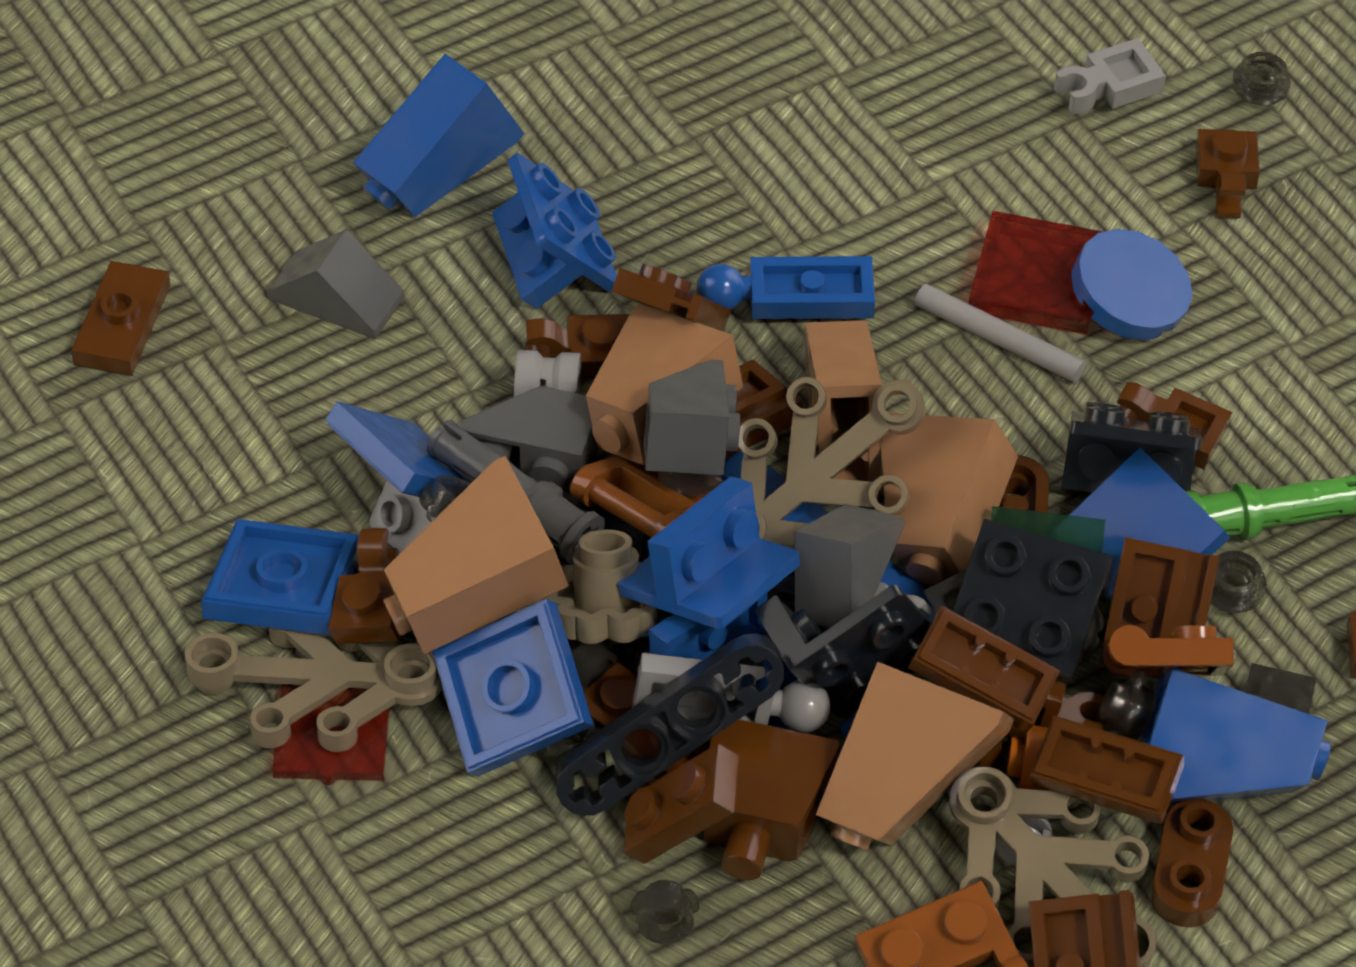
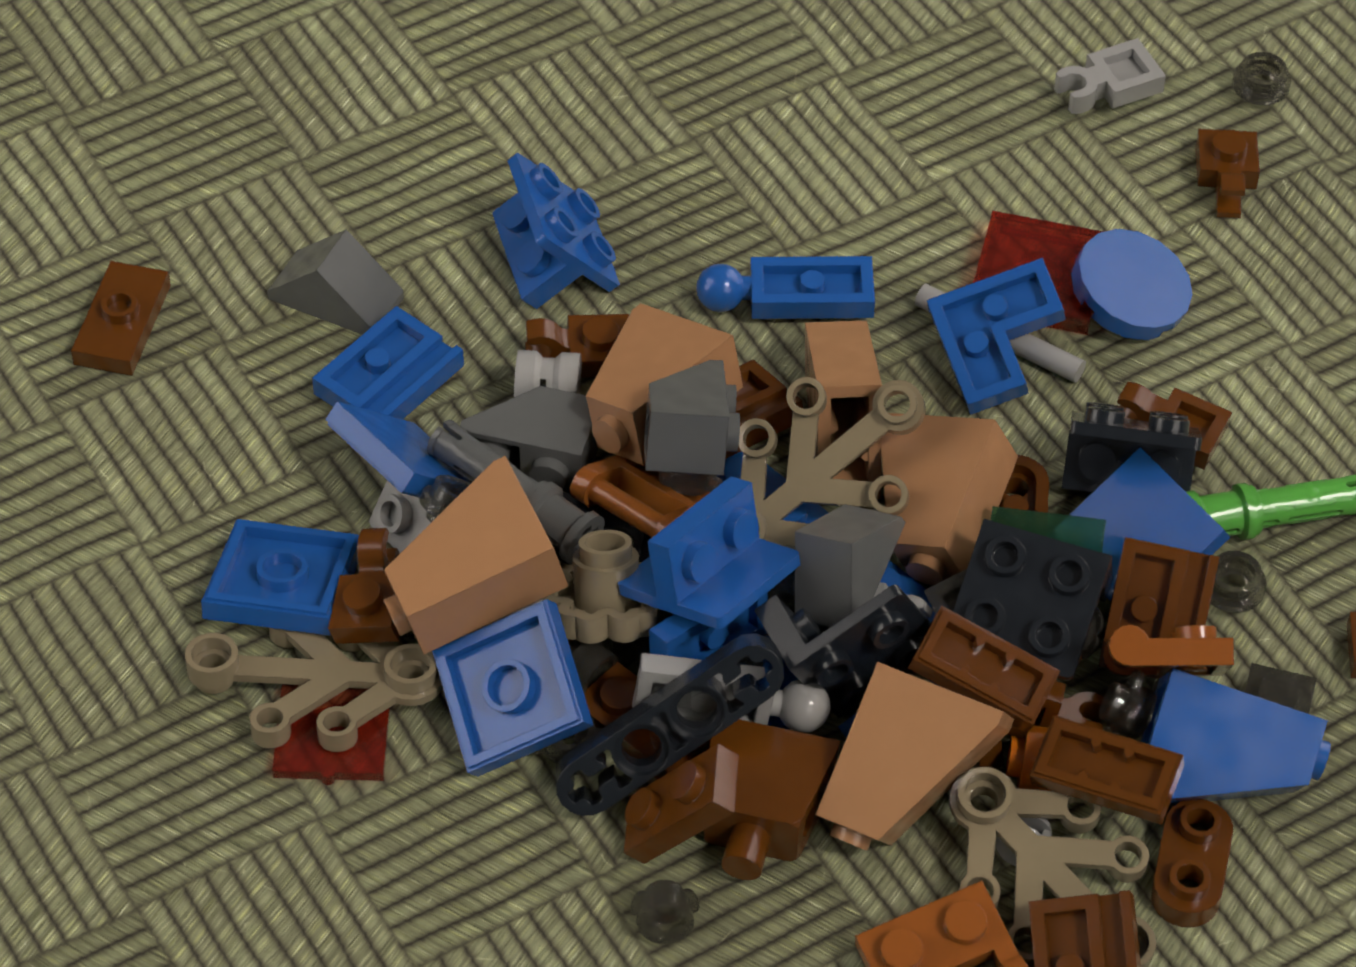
blue slope [353,54,525,217] -> none
reddish brown plate [611,263,731,332] -> none
none -> blue plate [312,306,464,419]
none -> blue plate [926,258,1066,415]

